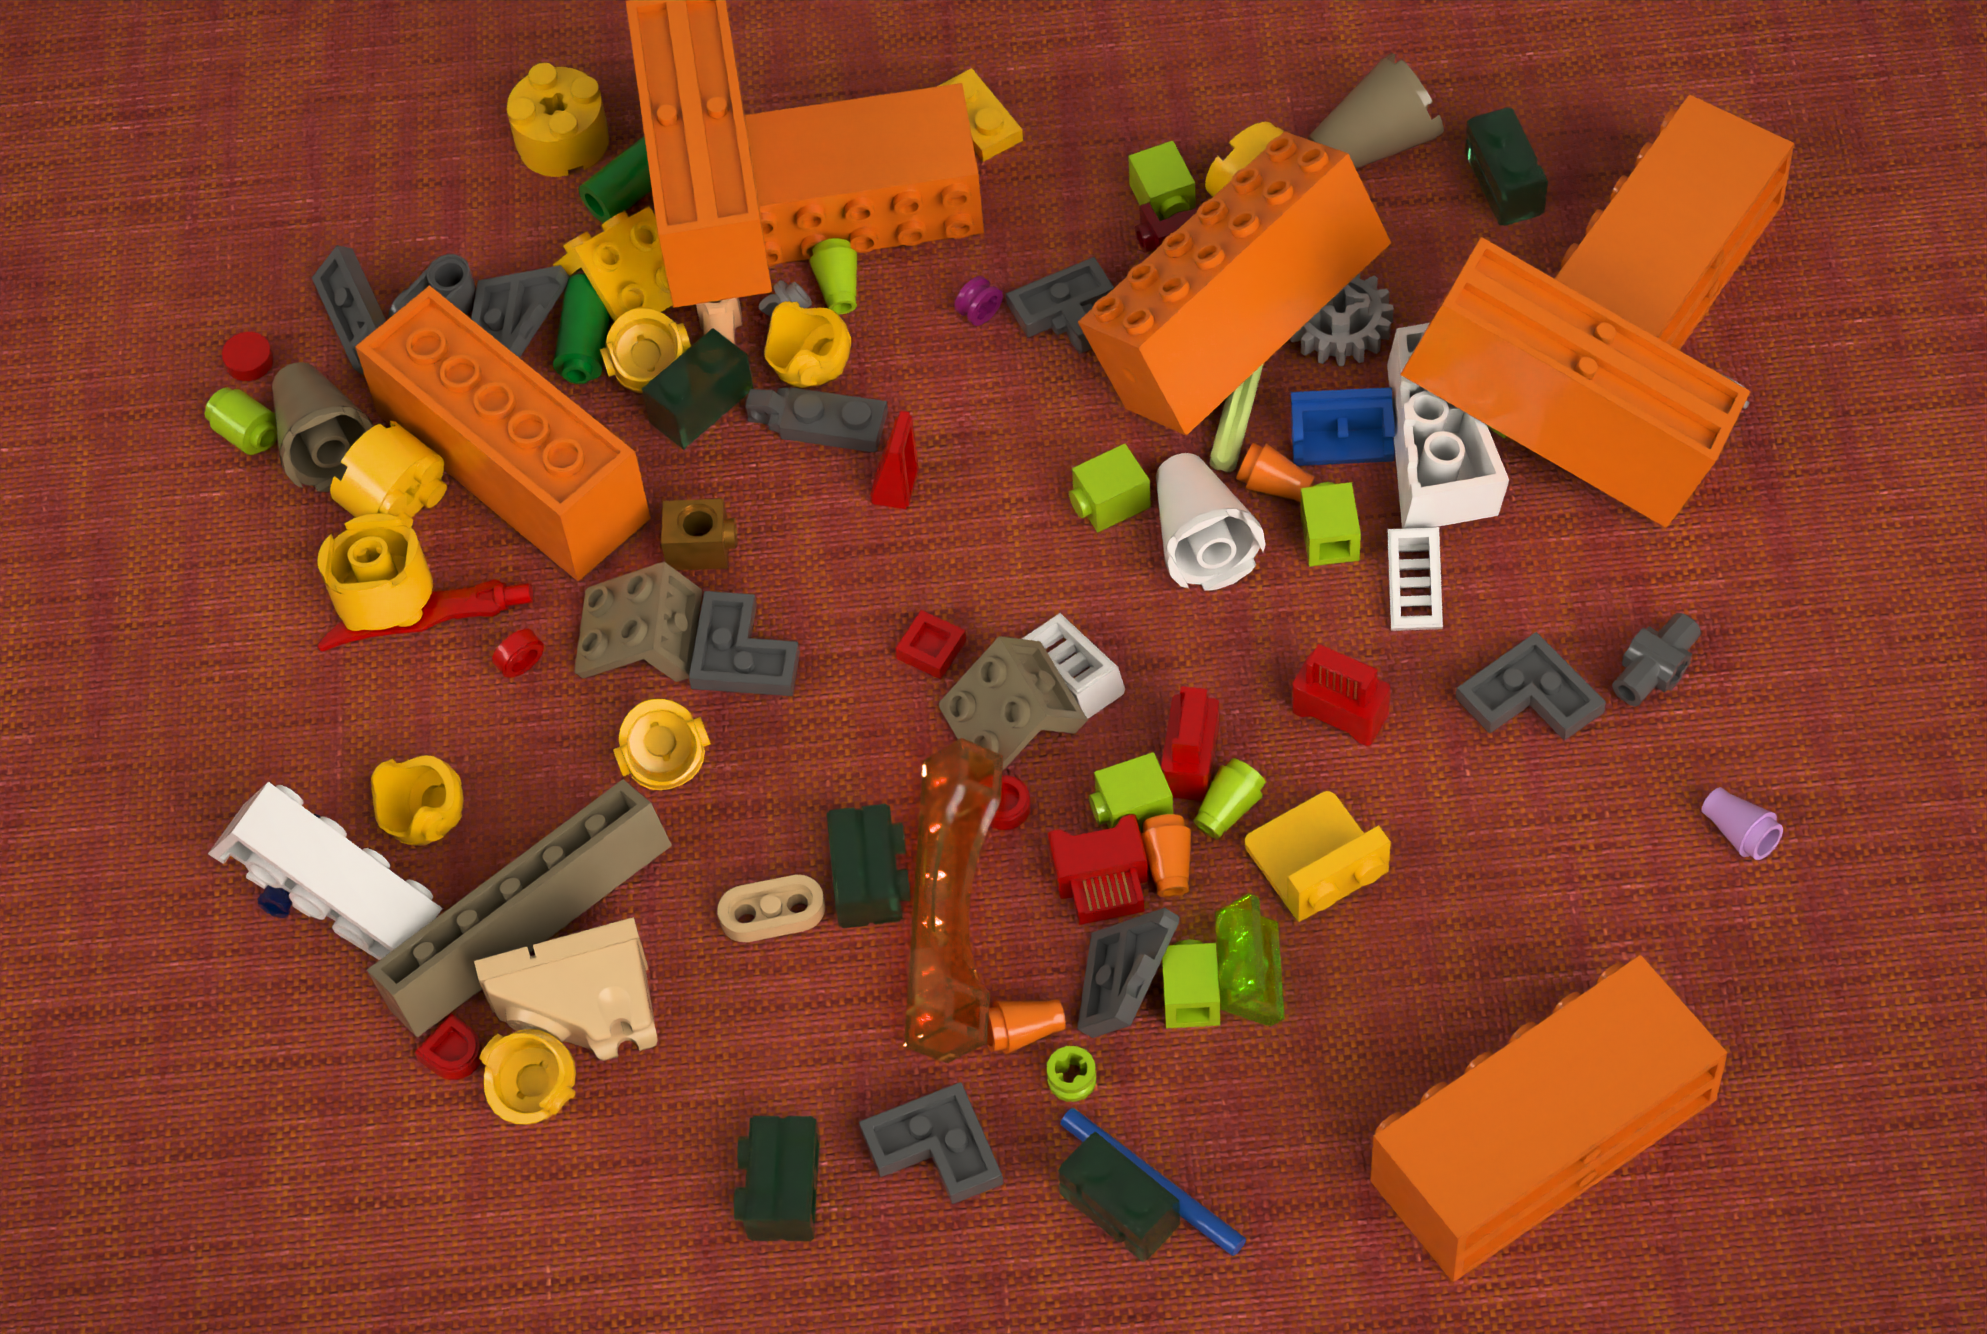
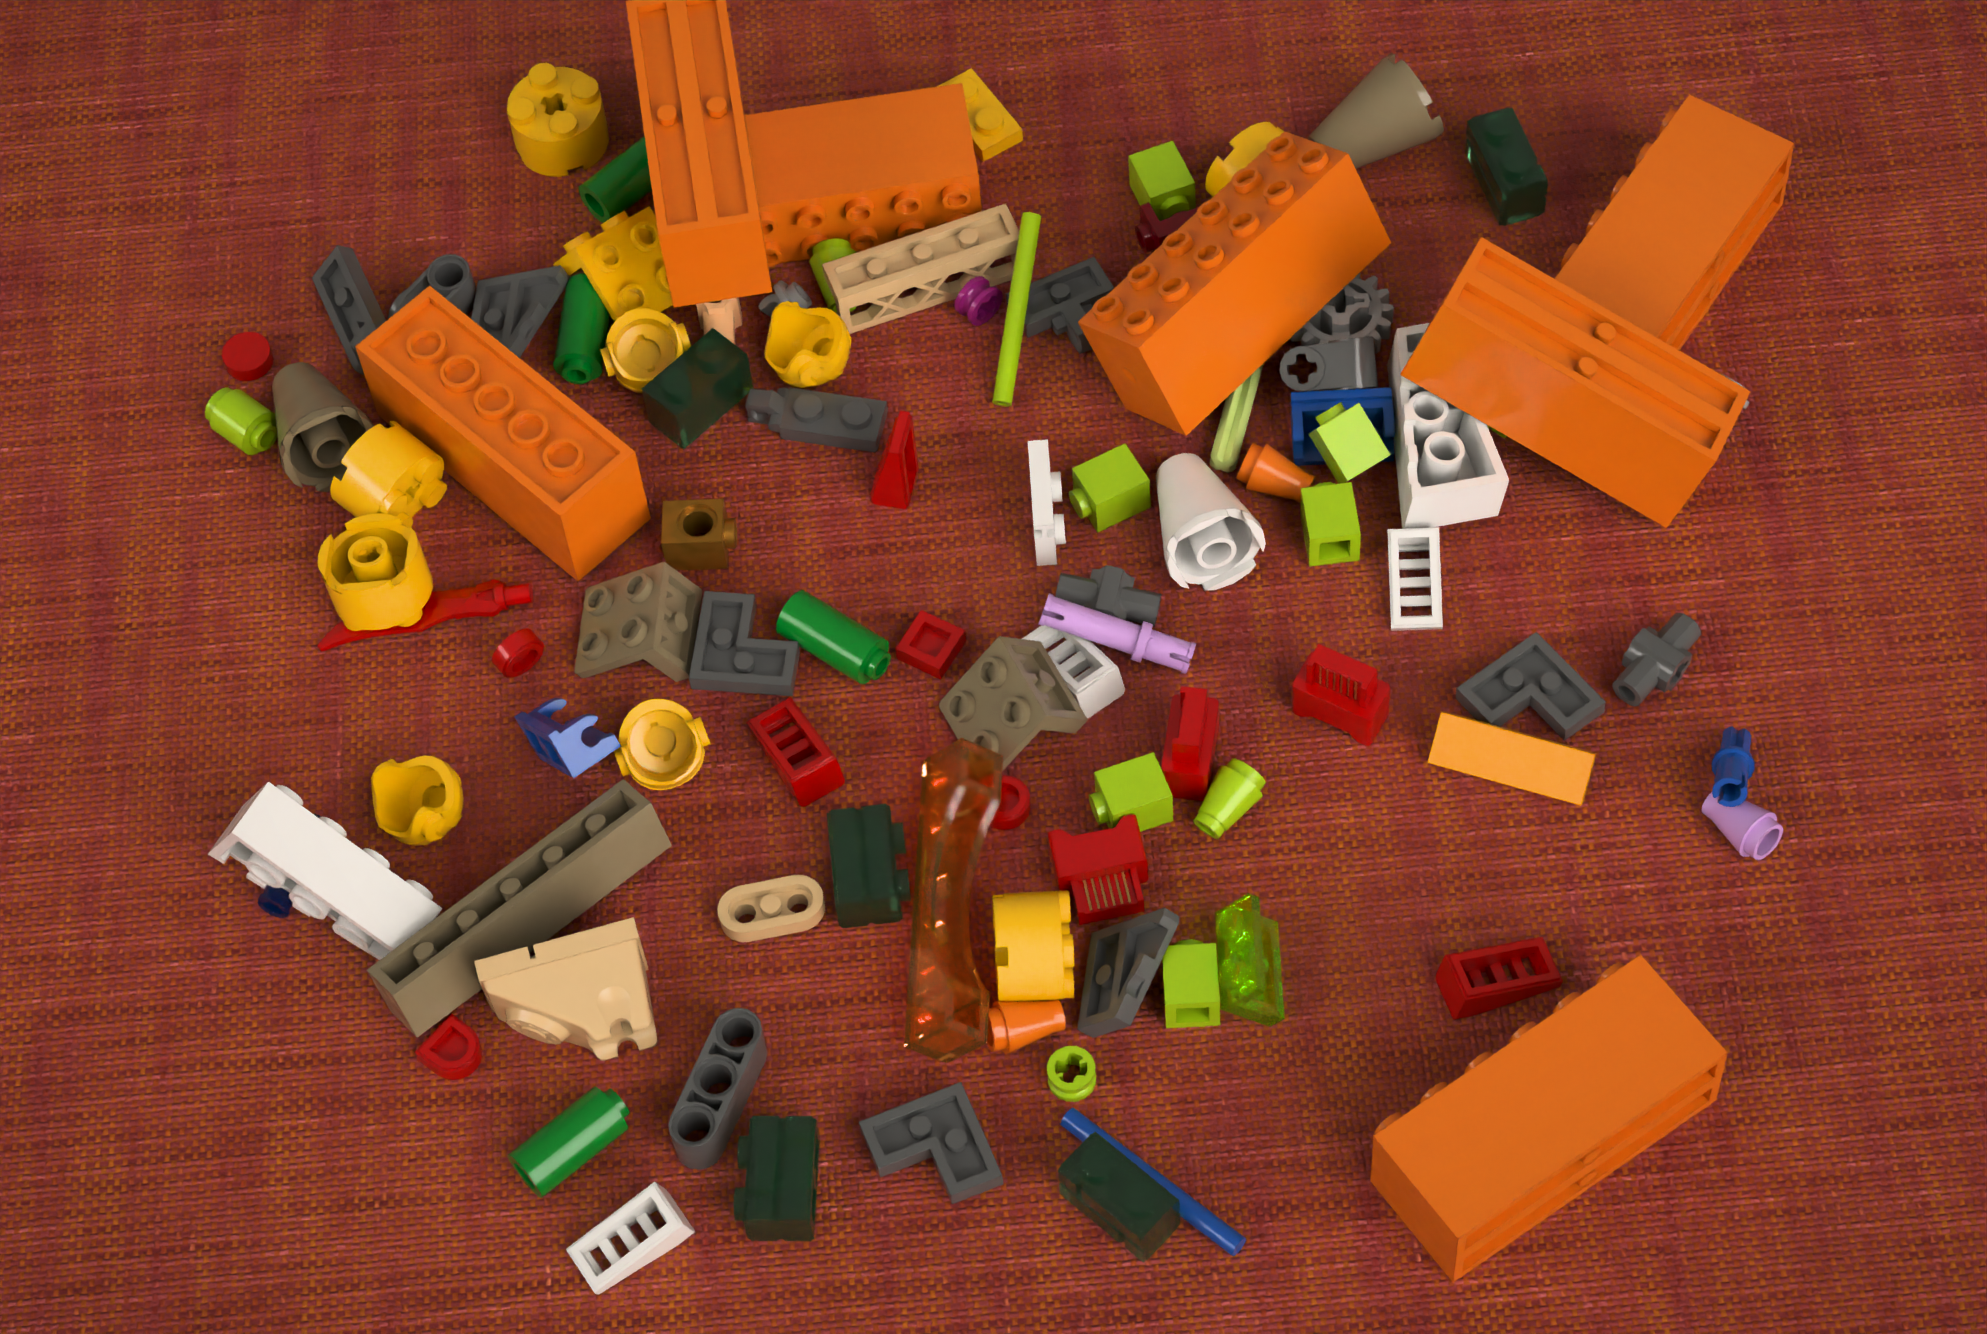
yellow cap [479,1029,576,1125] -> none
orange cone [1141,814,1191,897] -> none
yellow bracket [1245,791,1391,923] -> none
none -> green brick [507,1086,630,1198]
none -> blue hinge [515,698,621,778]
none -> white slope [566,1181,695,1295]
none -> dark grey beam [668,1008,768,1170]
none -> red slope [746,697,845,807]
none -> green brick [776,590,891,684]
none -> tan fence [822,203,1019,334]
none -> lime piece [992,212,1041,407]
none -> yellow brick [992,890,1074,1001]
none -> white plate [1028,439,1066,566]
none -> lavender pin [1038,593,1196,674]
none -> dark grey axle [1055,565,1162,627]
none -> dark grey piece [1279,336,1378,392]
none -> lime brick [1308,402,1391,484]
none -> light orange tile [1427,711,1597,806]
none -> red slope [1436,937,1563,1020]
none -> blue axle [1712,726,1755,807]

